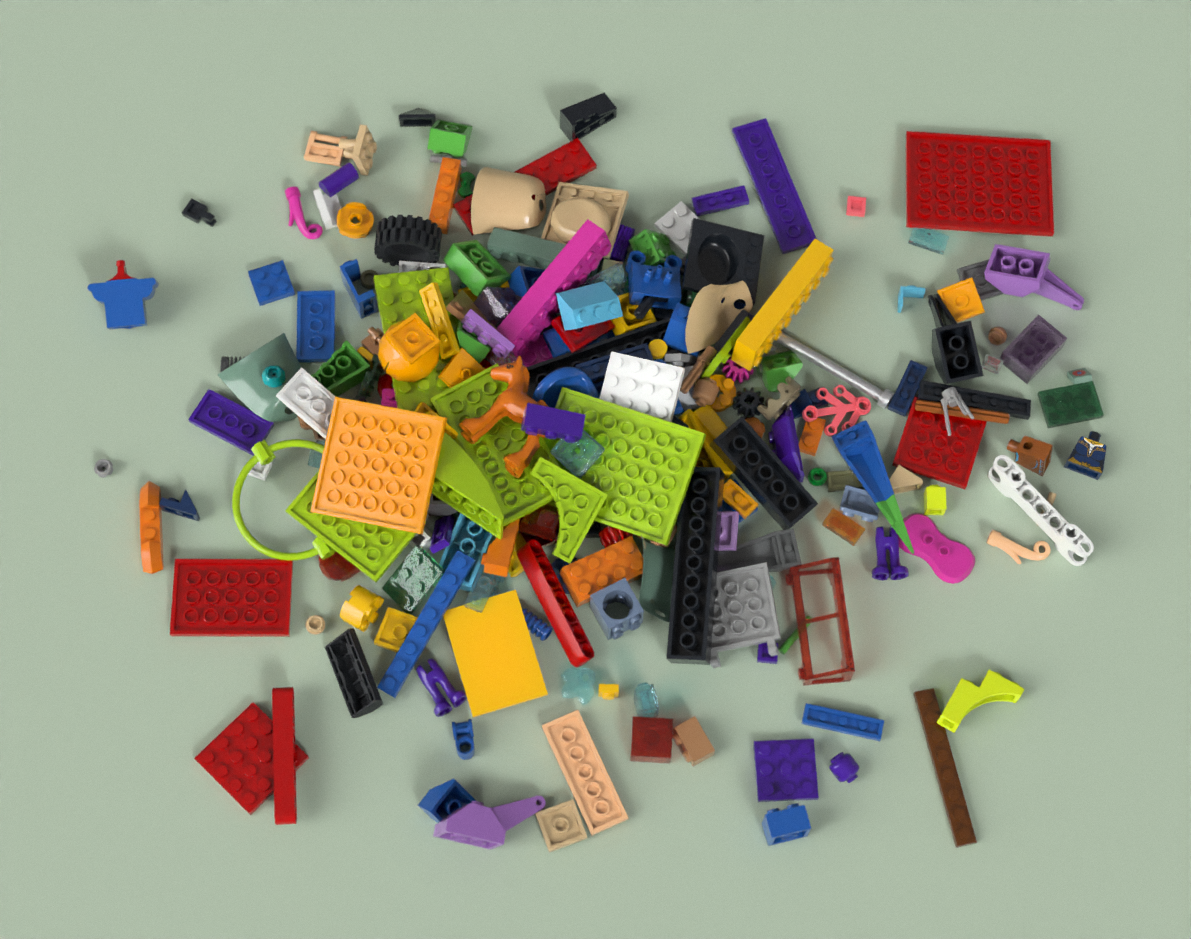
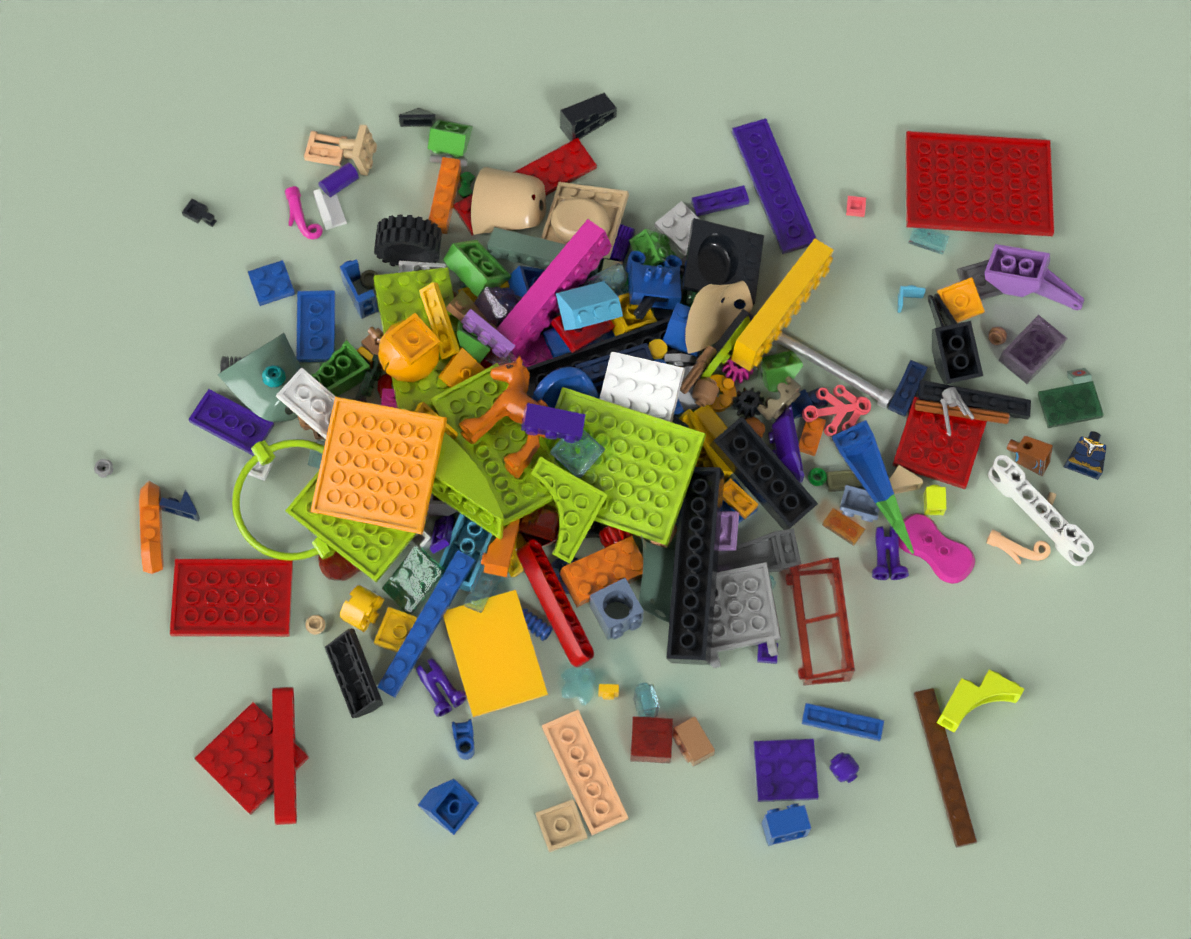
blue piece [87,260,159,330] -> none
light orange plate [336,202,374,239] -> none
medium lavender slope [433,796,545,850] -> none
bright green piece [778,616,813,654] -> none
clear tile [981,354,1004,374] -> none

